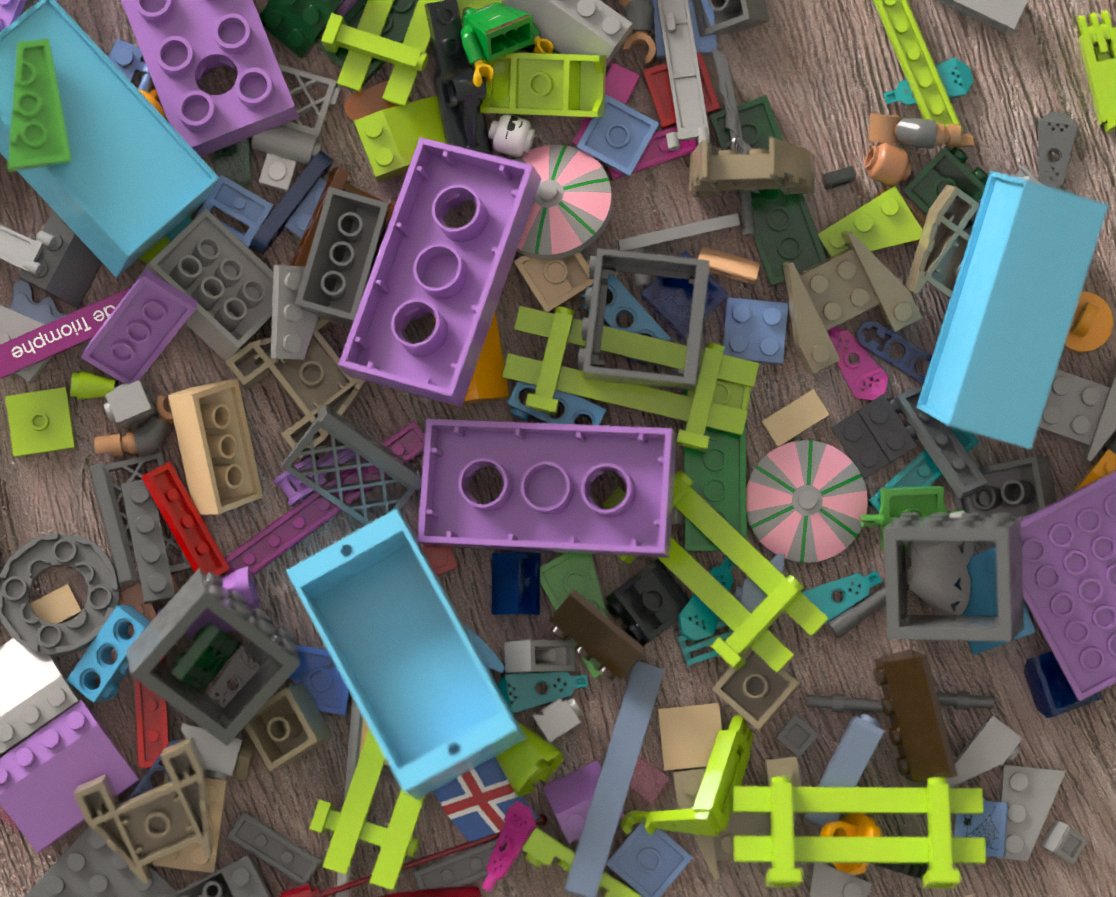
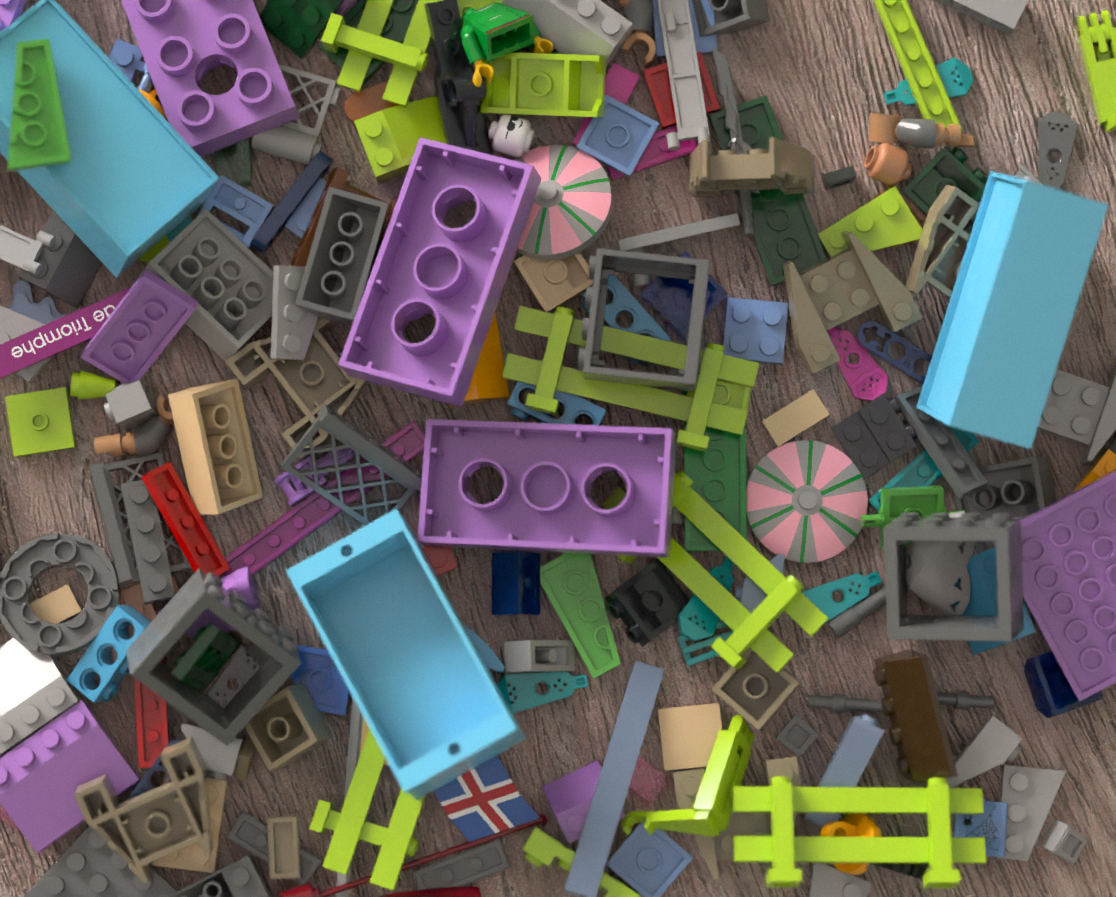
white plate [259,153,297,192] -> none
dark pink piece [482,801,537,892] -> none
lime cone [495,721,564,797] -> none
light grey window [533,698,583,743] -> none
dark brown slope [549,589,646,681] -> none
light nougat slope [698,247,760,285] -> none
light orange tile [1064,291,1114,353] -> none
none -> dark tan tile [267,816,301,880]

